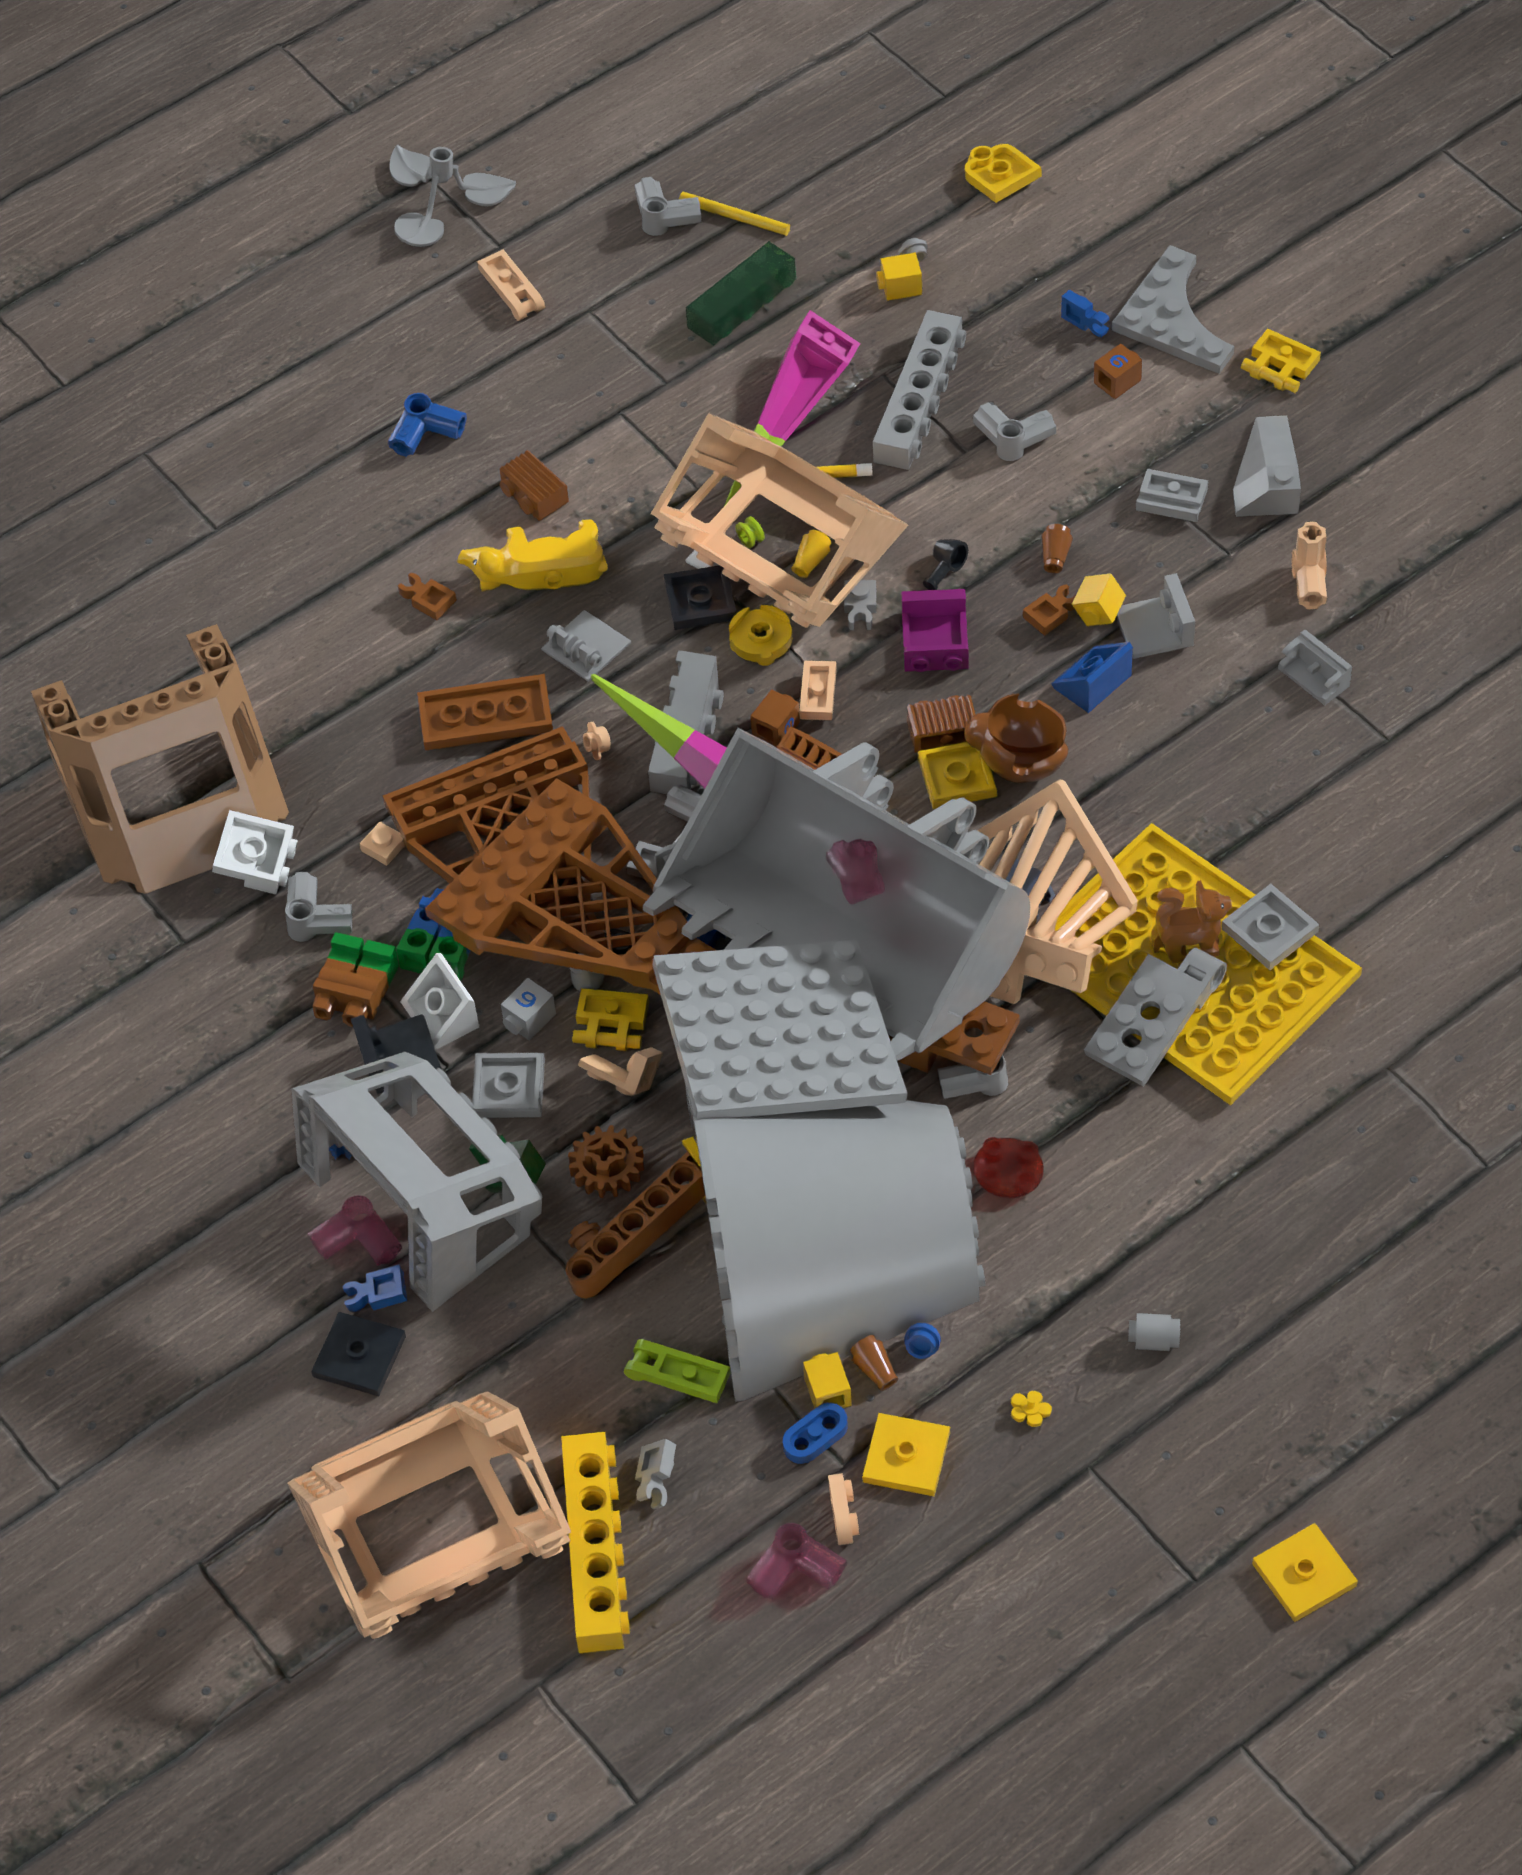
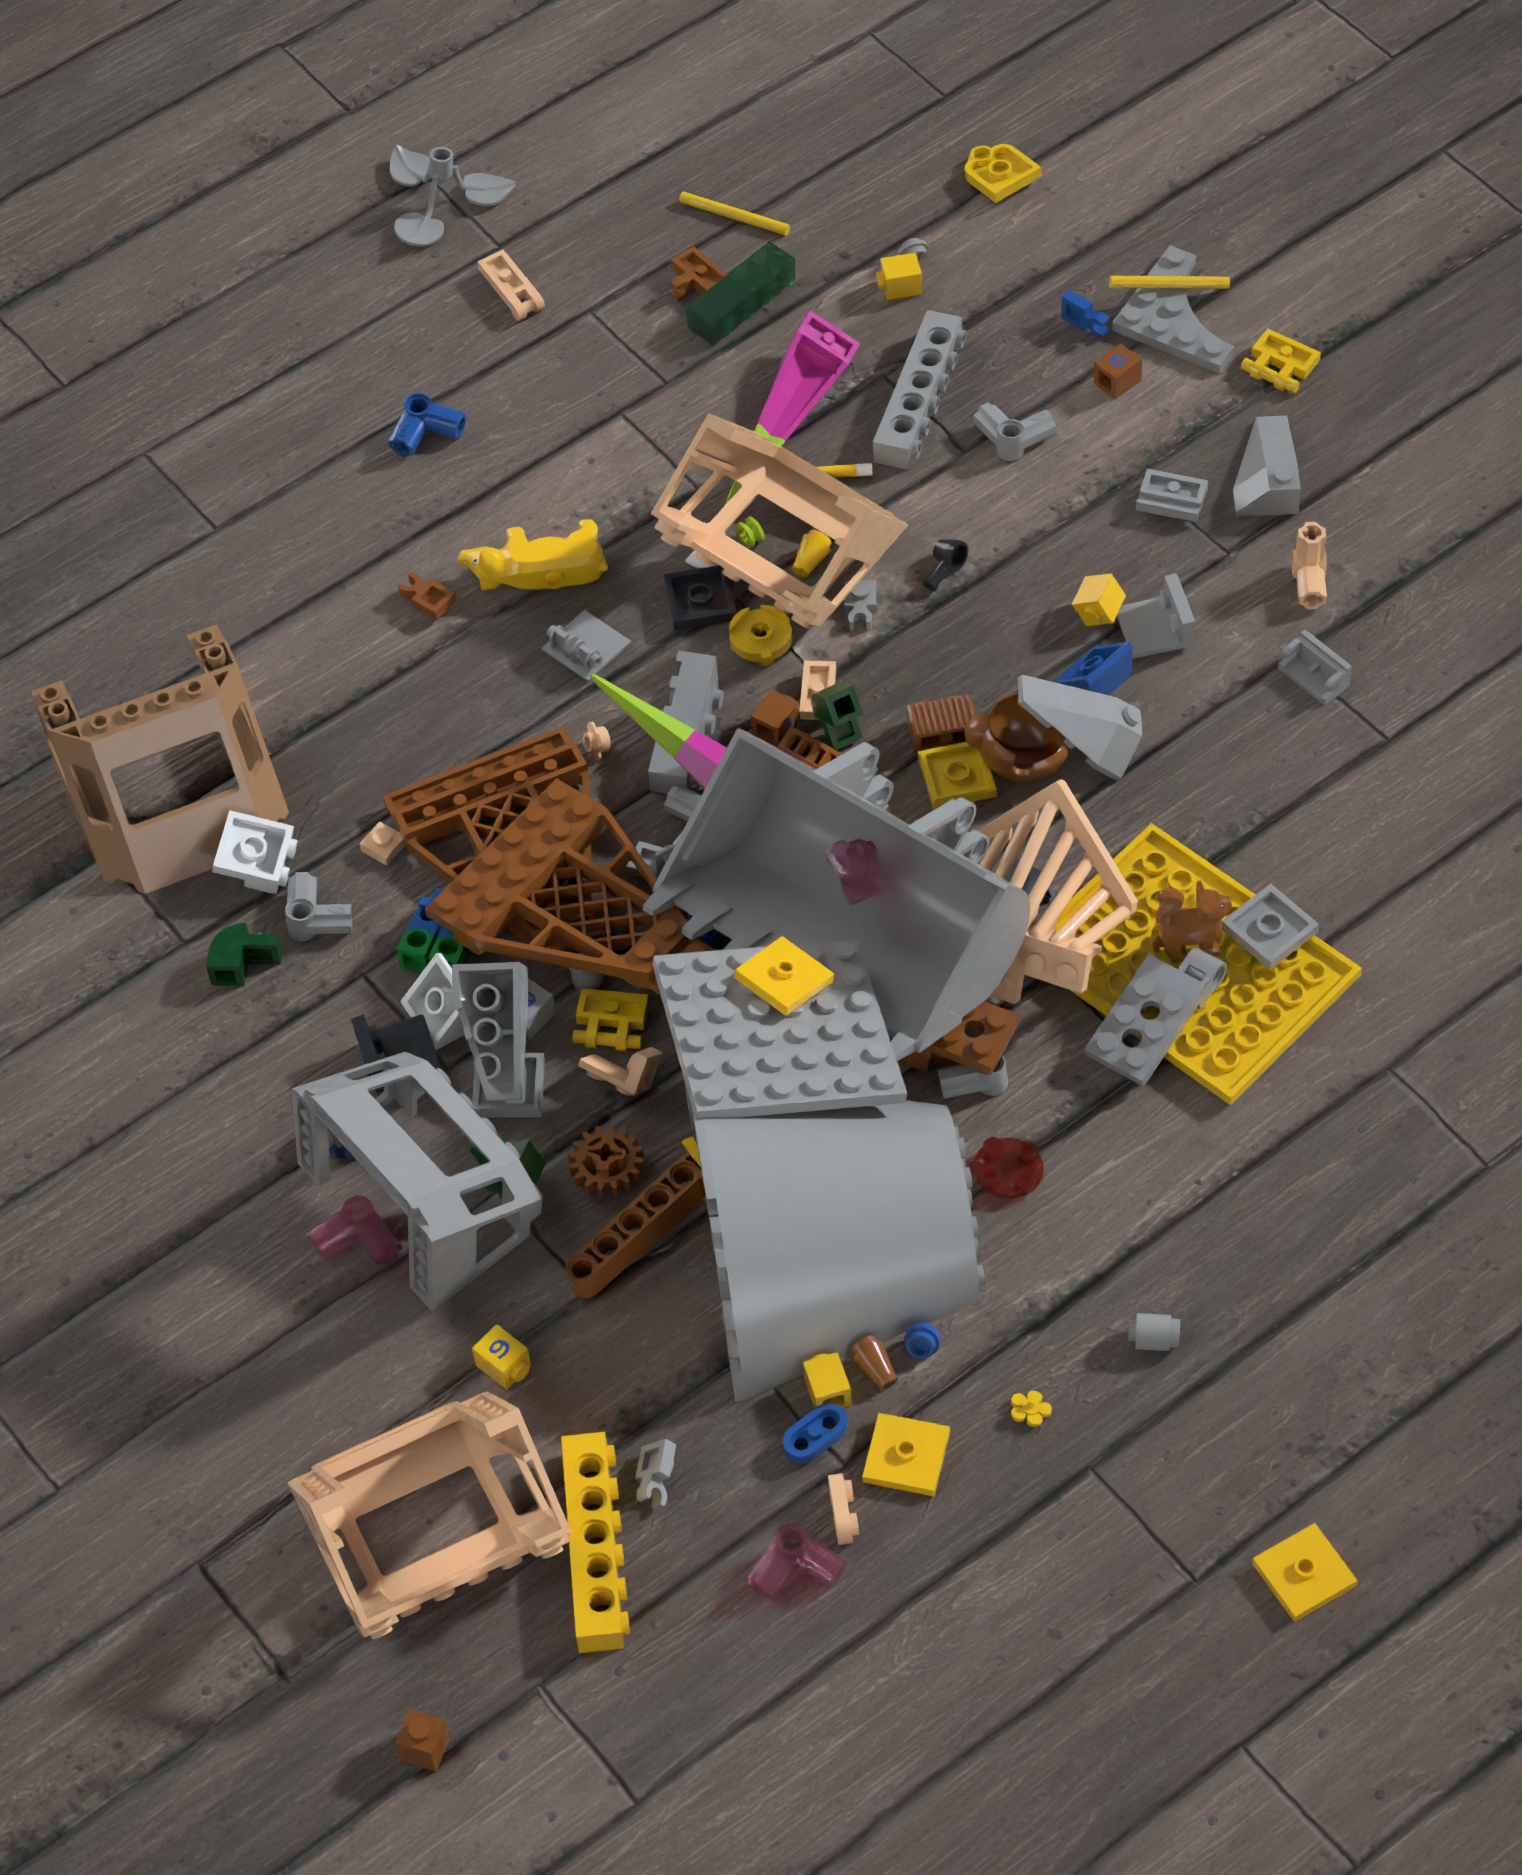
black plate [311,1312,406,1397] -> none
dark orange hips [313,932,399,1027] -> none
blue plate [343,1265,407,1312] -> none
dark orange plate [417,674,553,751] -> none
dark orange brick [499,450,569,521] -> none
dark orange plate [568,1221,600,1251] -> none
lime plate [623,1339,731,1403] -> none
light grey piece [634,177,701,236] -> none
magenta panel [901,589,969,672] -> none
dark orange plate [1023,584,1076,636] -> none
dark orange cone [1042,524,1073,573] -> none
none -> dark green brick [206,923,283,986]
none -> dark orange brick [395,1709,450,1772]
none -> light grey wedge [452,962,528,1101]
none -> yellow brick [472,1324,531,1390]
none -> dark orange plate [670,246,732,302]
none -> yellow plate [734,936,834,1016]
none -> dark green brick [811,680,863,750]
none -> light grey wedge [1018,675,1142,781]
none -> yellow bar [1109,276,1230,289]

